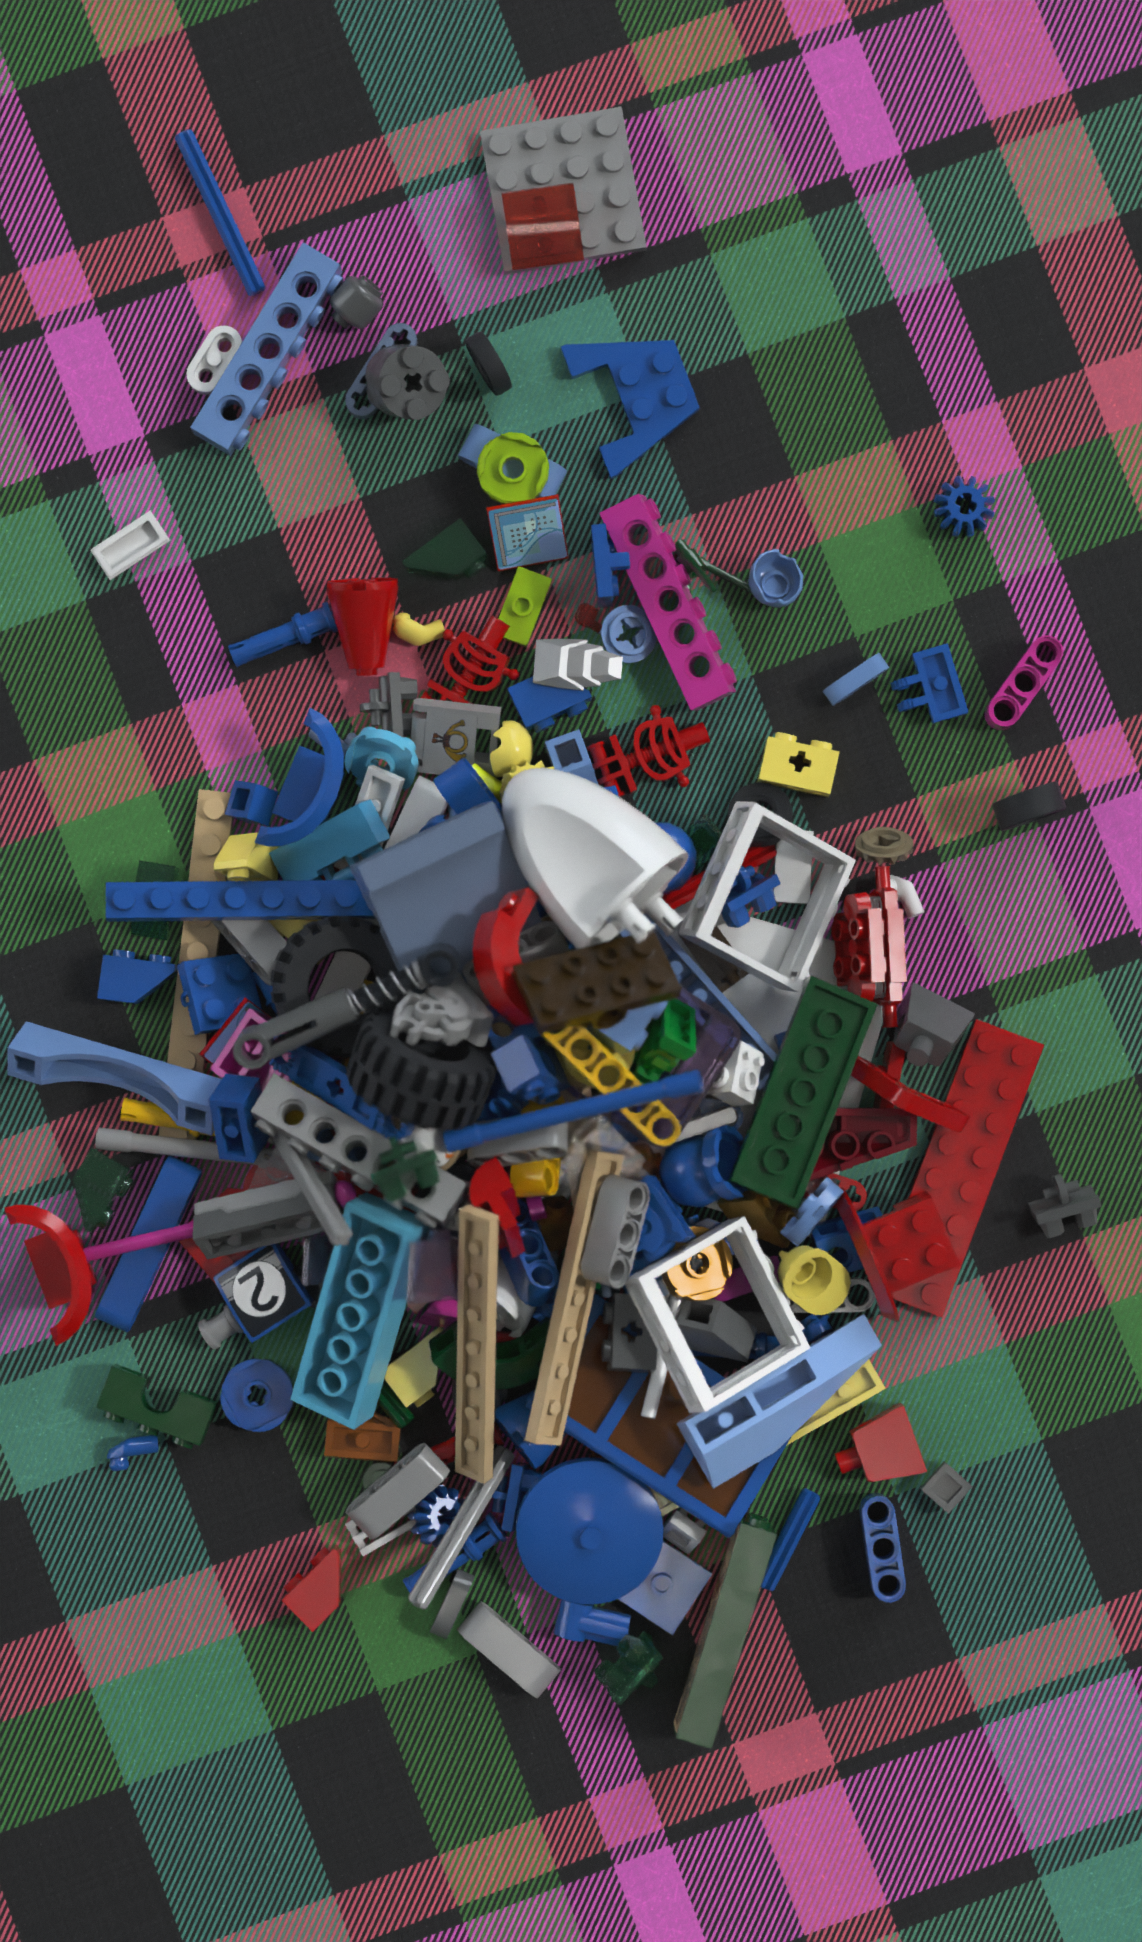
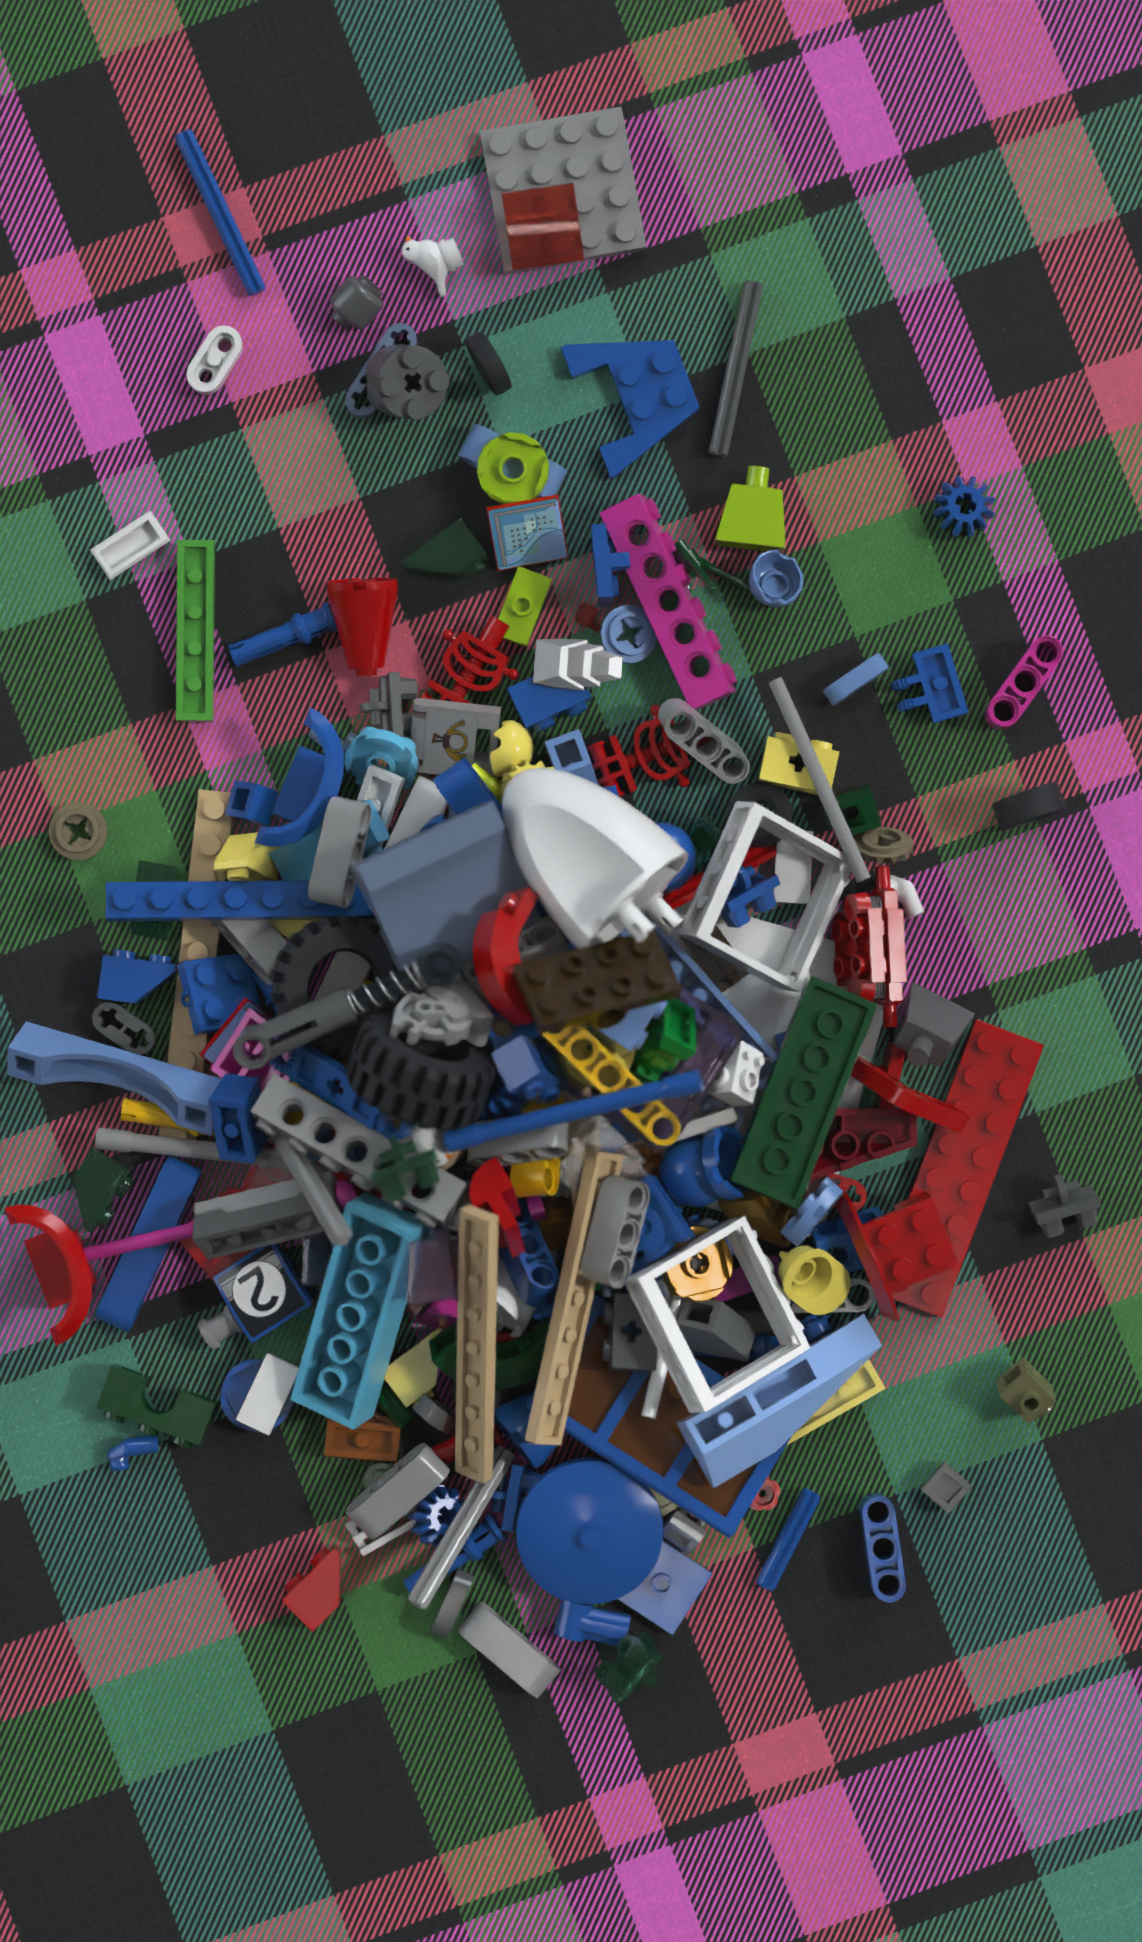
medium blue brick [190,242,344,456] -> none
light yellow arm [392,613,445,646] -> none
dark green brick [673,1512,777,1749] -> none
red torso [834,1403,927,1482] -> none
none -> dark tan gear [49,802,108,861]
none -> dark grey beam [92,1002,157,1055]
none -> bright green plate [176,540,215,722]
none -> white tile [236,1352,299,1435]
none -> light grey beam [308,796,372,908]
none -> white animal [402,236,464,298]
none -> dark grey beam [412,1393,456,1435]
none -> light grey beam [658,698,750,784]
none -> dark grey axle [709,280,763,457]
none -> lime torso [715,466,785,554]
none -> red plate [750,1477,780,1511]
none -> light grey piece [769,677,871,883]
none -> dark green brick [824,783,882,836]
none -> olive brick [996,1357,1056,1424]

